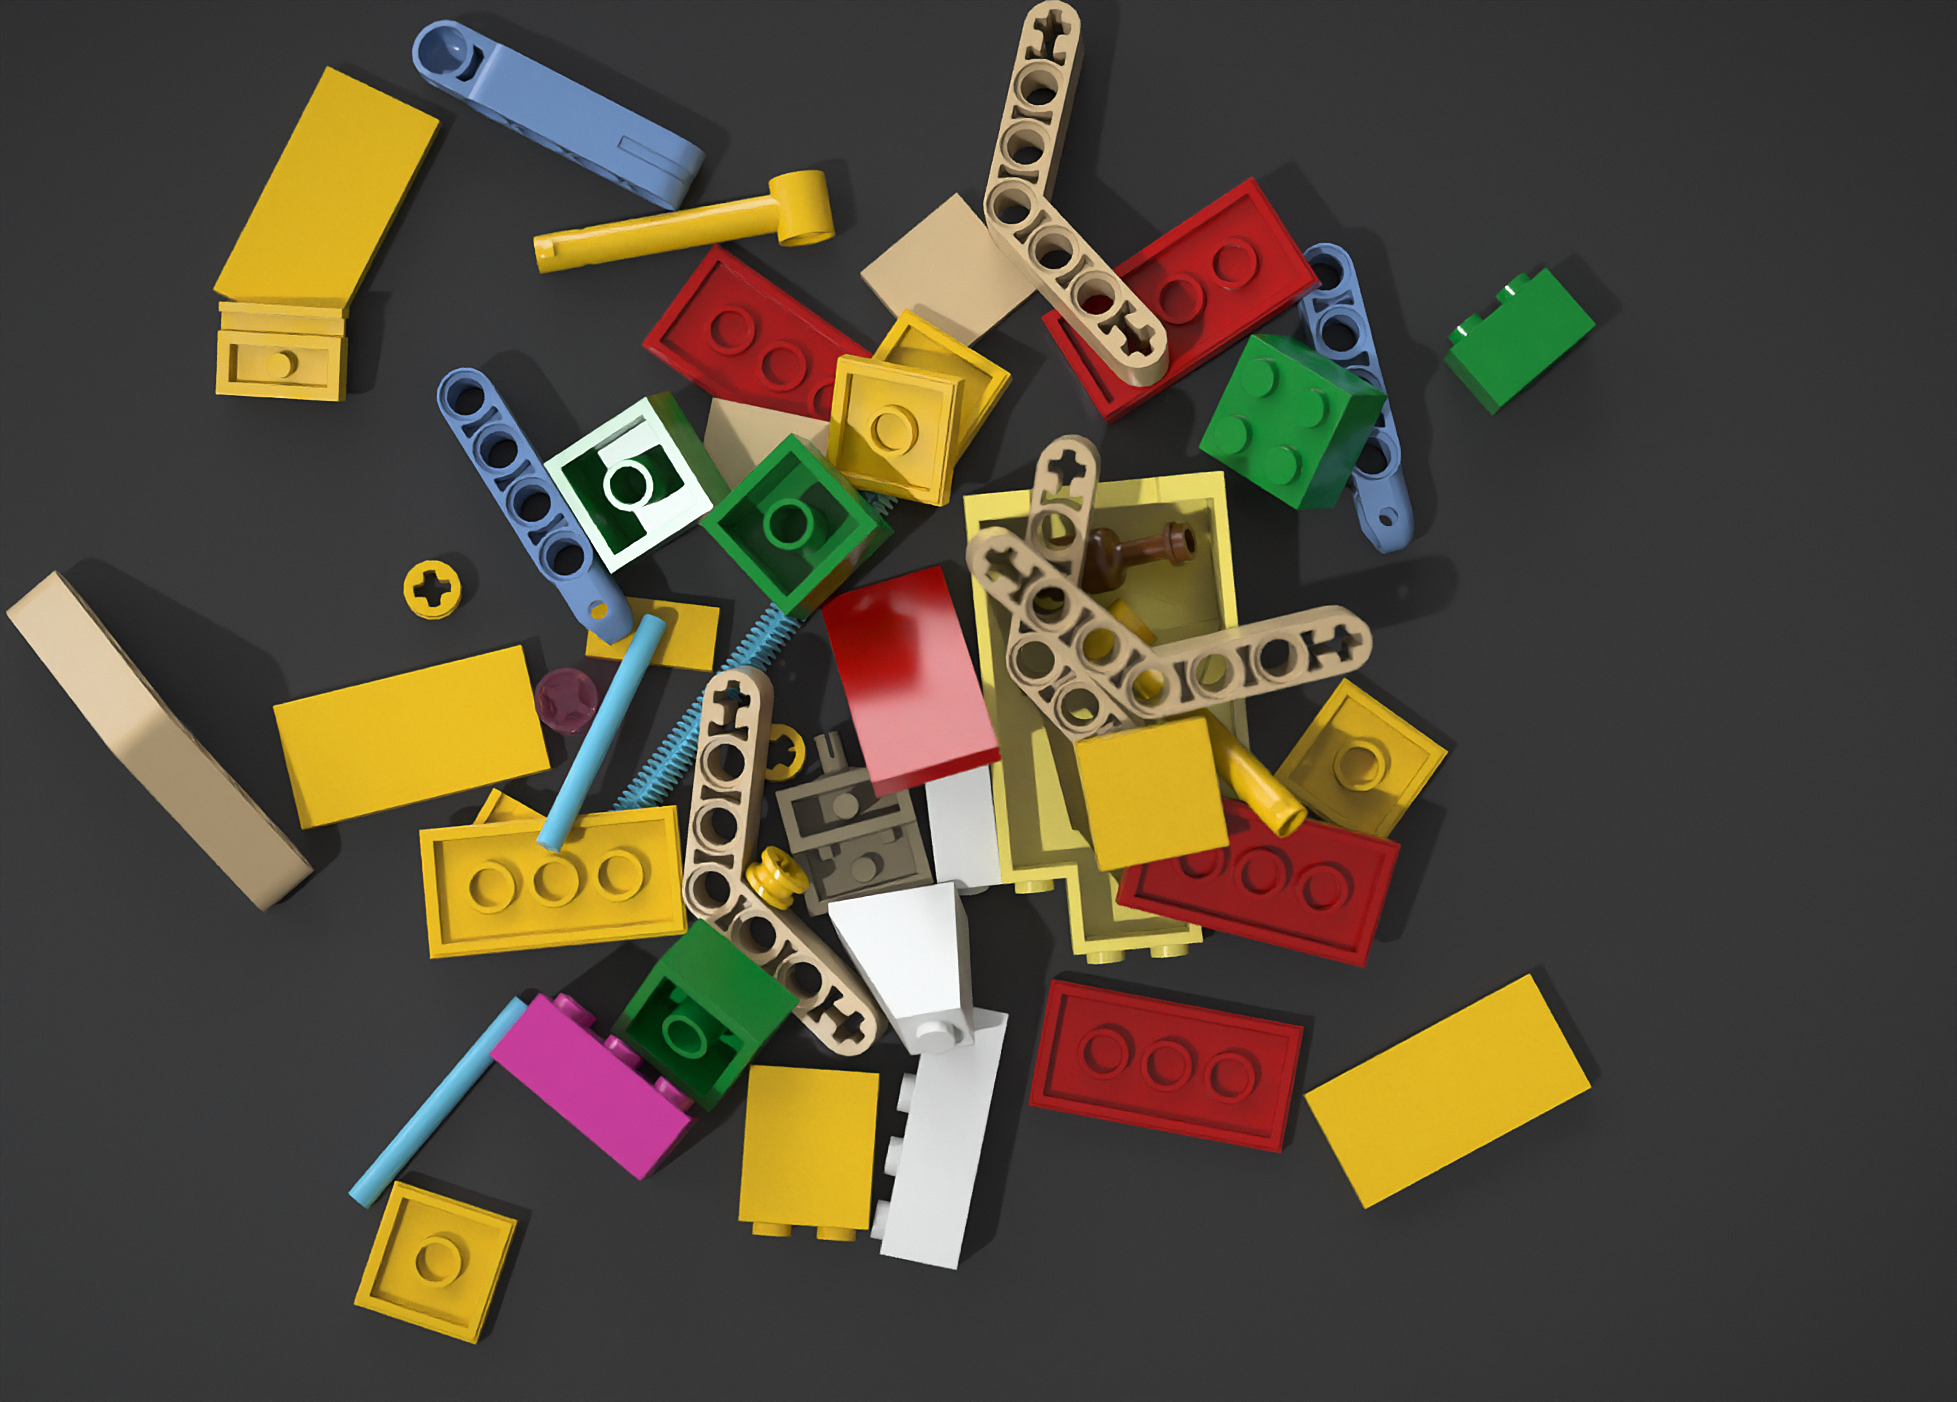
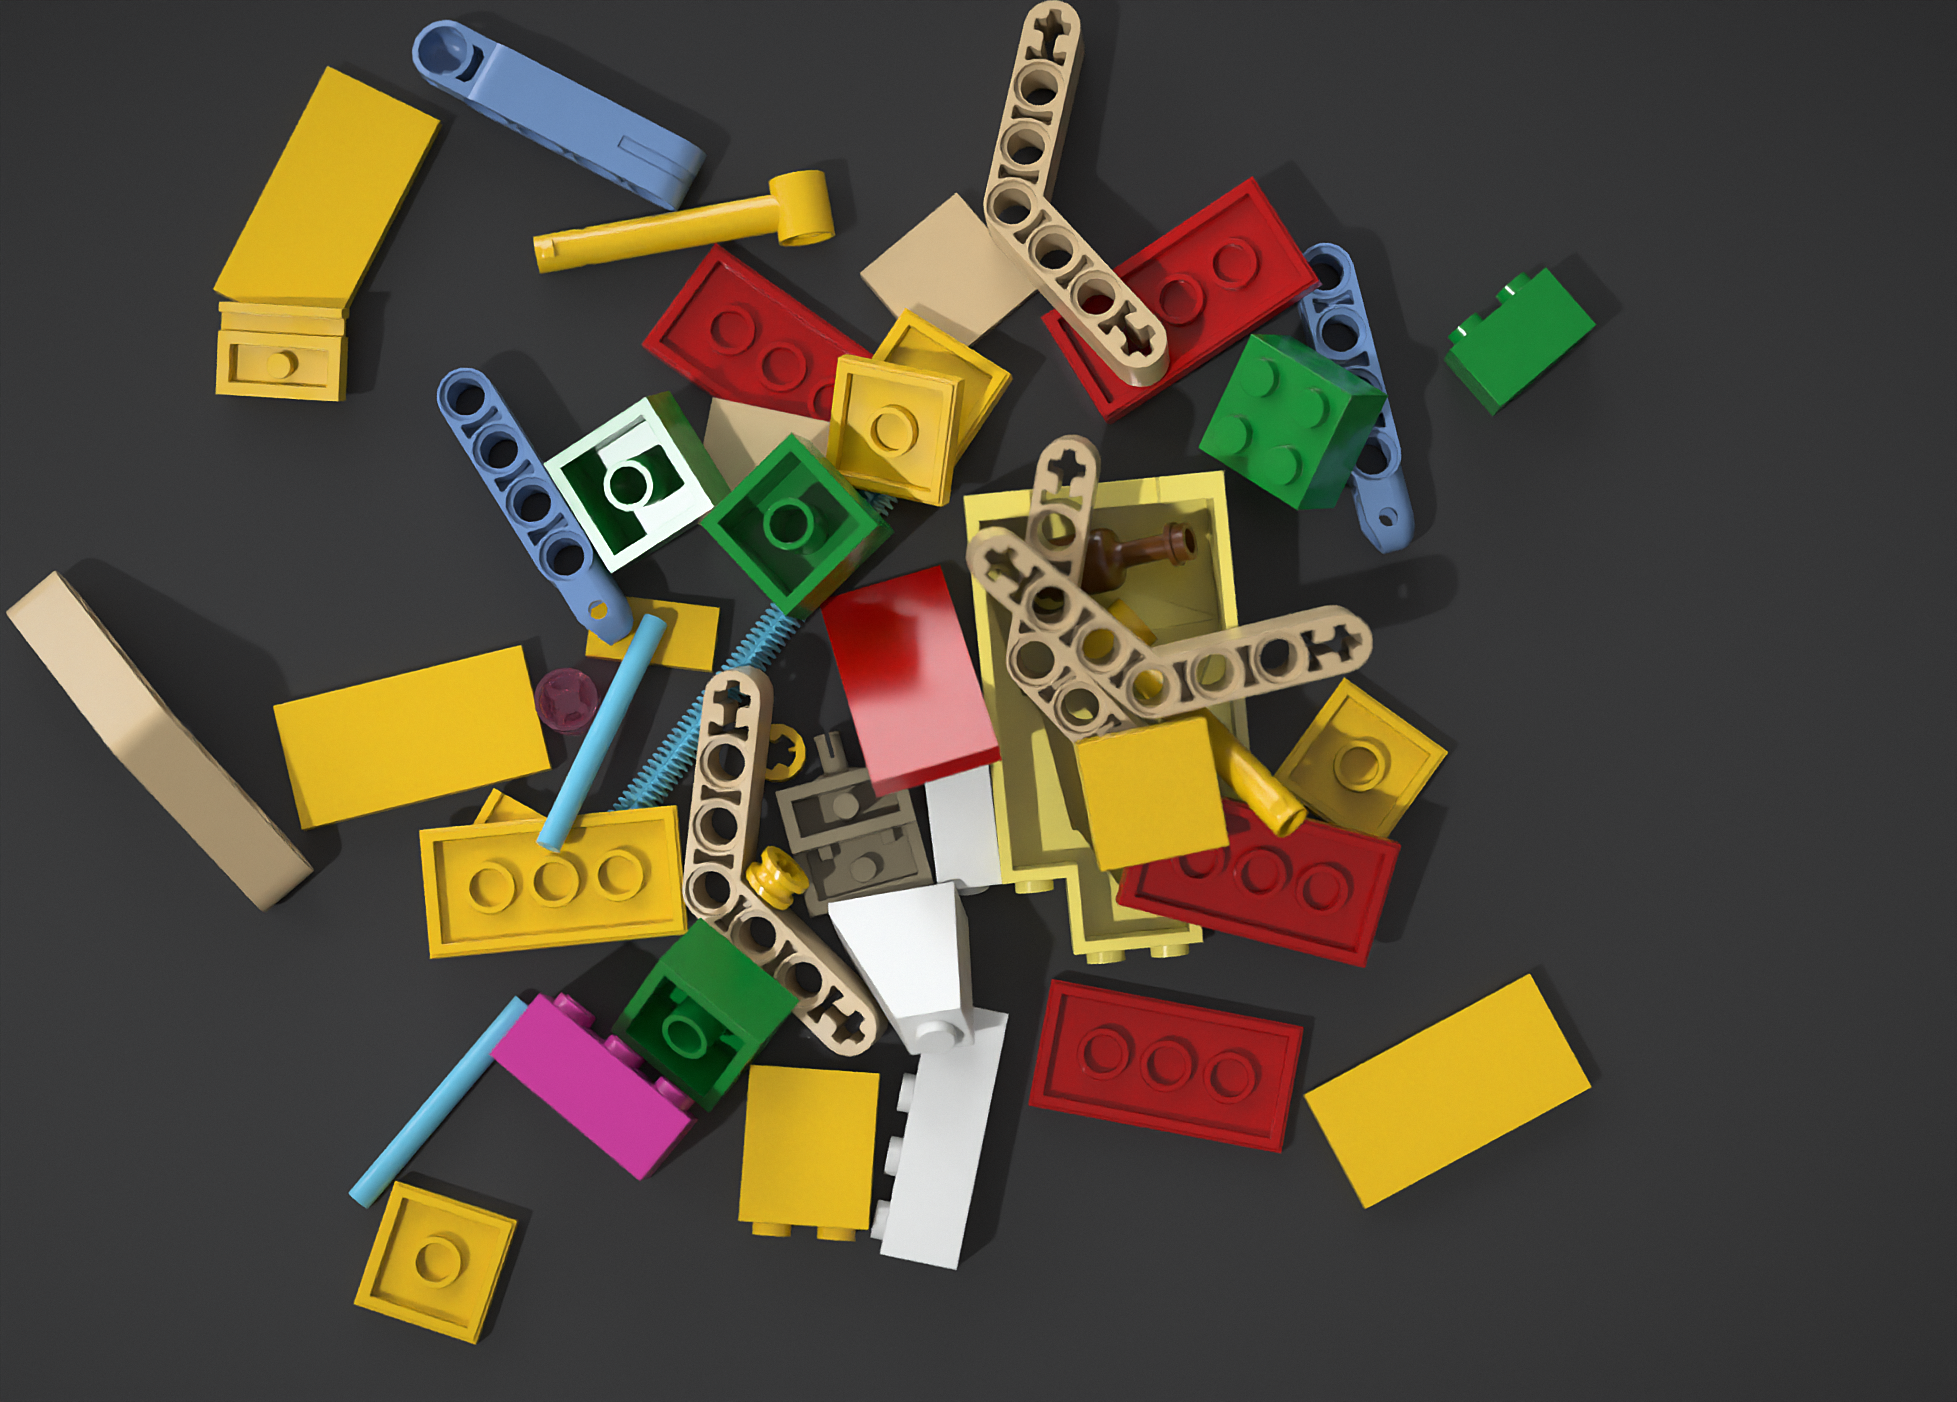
yellow bush [404,560,462,620] -> none

